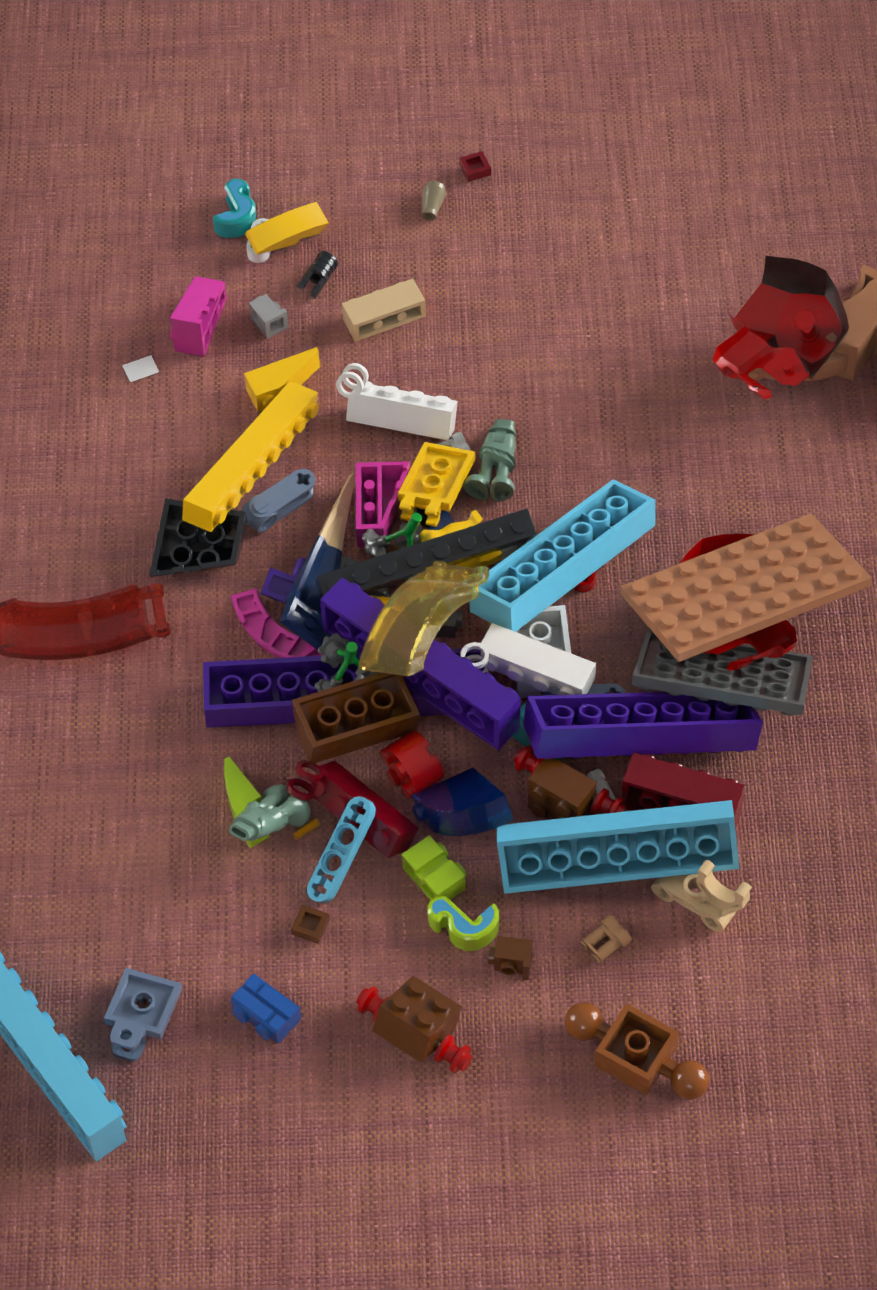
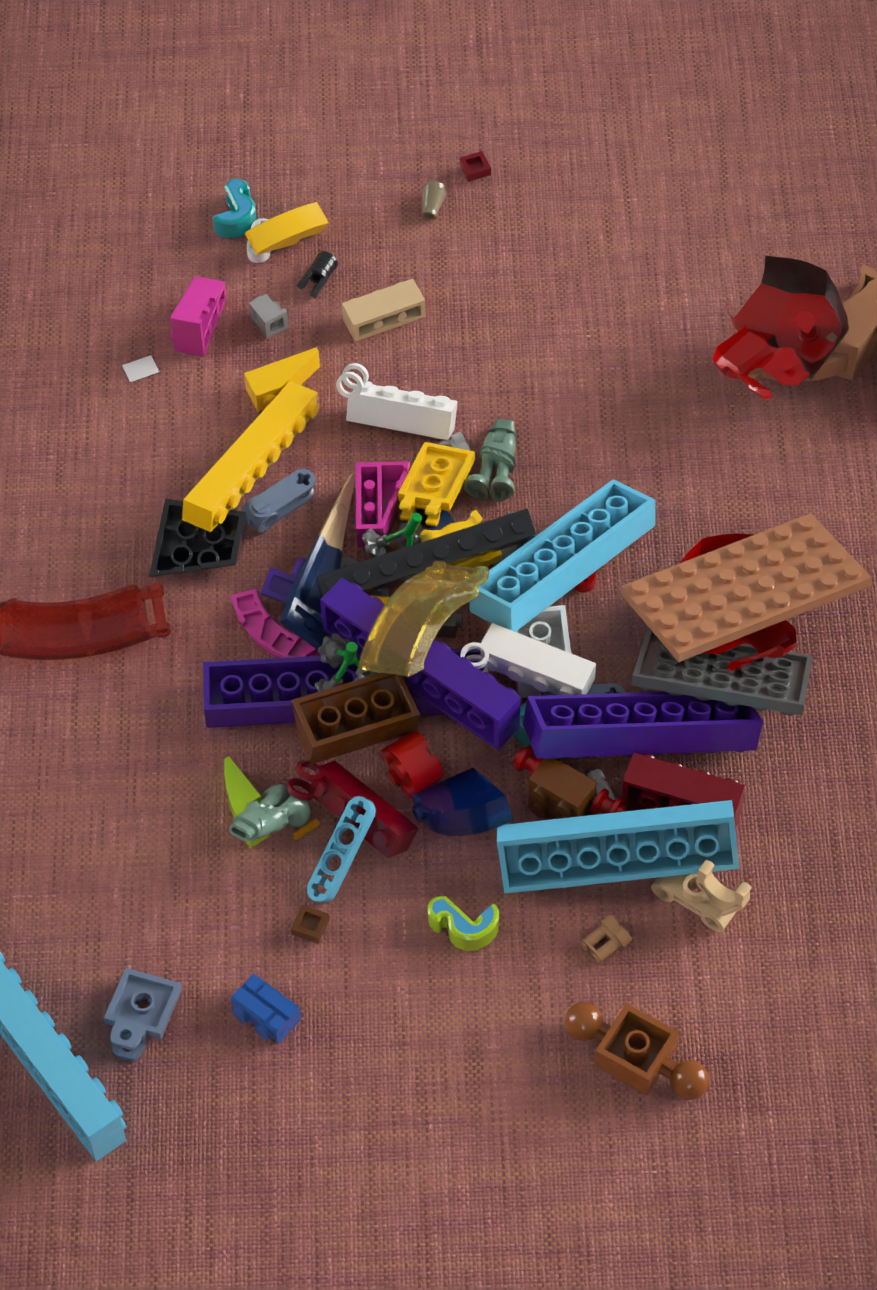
reddish brown brick [356,976,472,1074] -> none
lime brick [402,835,467,900] -> none
reddish brown brick [488,936,533,980] -> none

